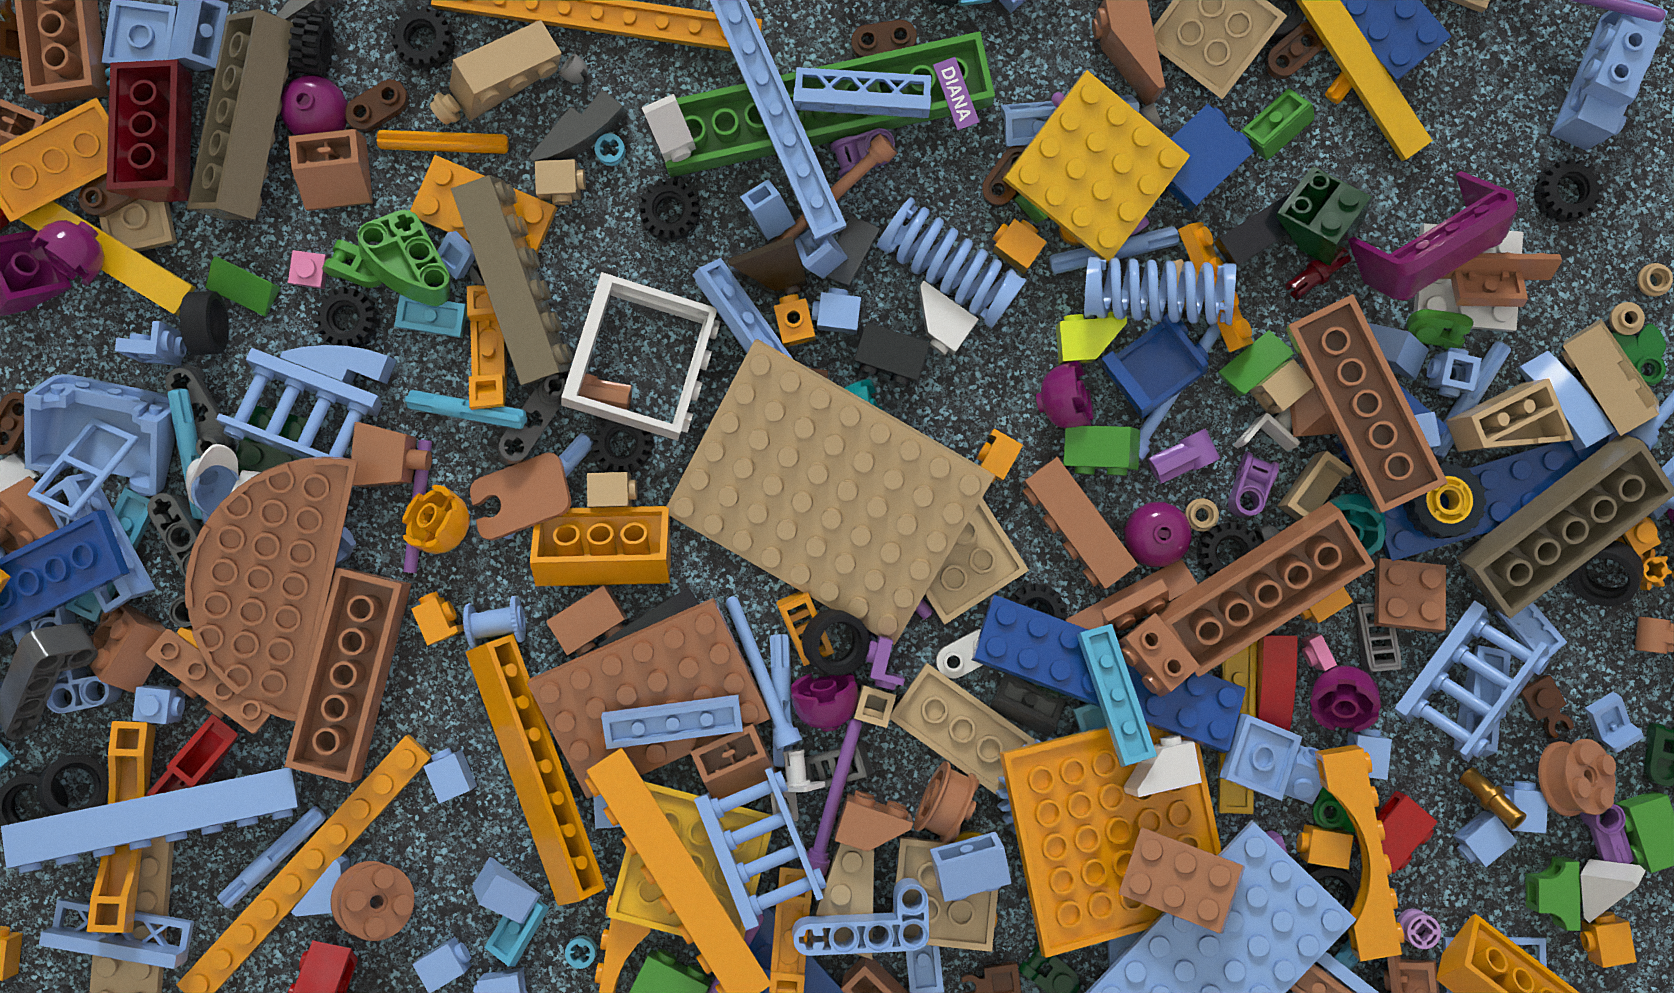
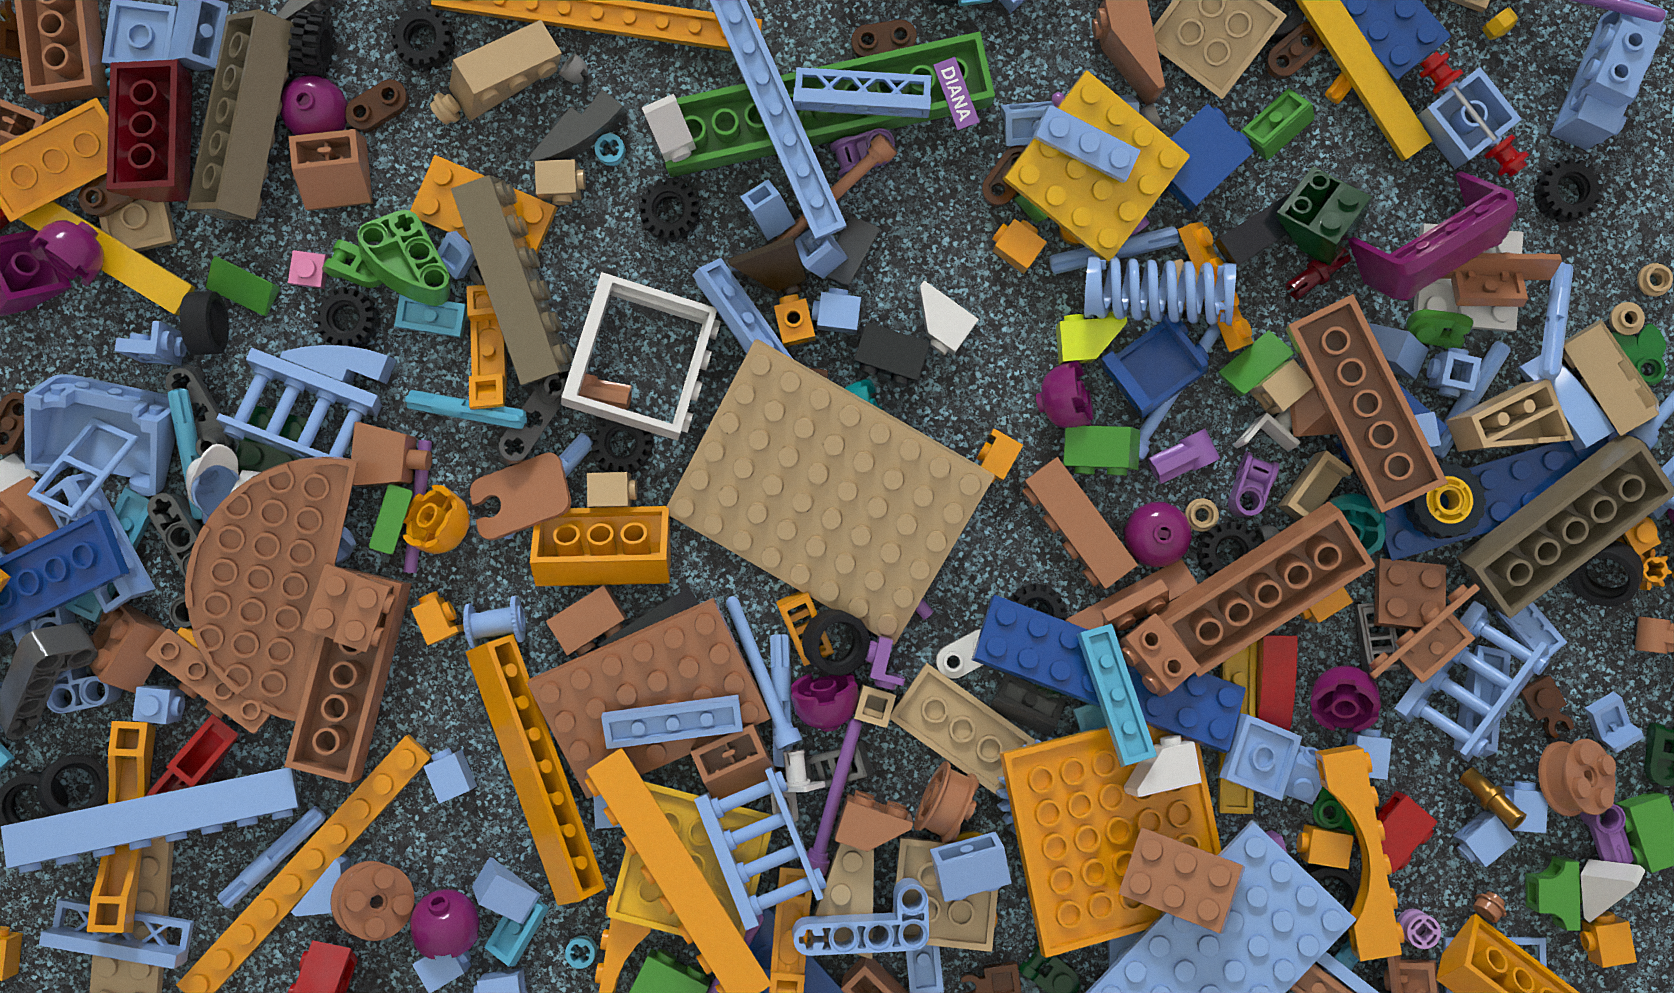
light orange axle [376,130,509,154] -> none
light blue piece [876,197,1027,329] -> none
tan plate [925,498,1029,625] -> none
bright pink plate [1301,633,1337,671] -> none
none -> nougat plate [302,563,396,652]
none -> bright green slope [369,484,413,554]
none -> magenta cylinder [410,889,480,960]
none -> light blue plate [1033,104,1141,183]
none -> nougat bracket [1368,584,1480,684]
none -> light blue brick [1417,51,1529,177]
none -> nougat plate [1473,891,1506,923]
none -> yellow tile [1481,7,1518,40]
none -> light blue axle [1539,262,1574,381]

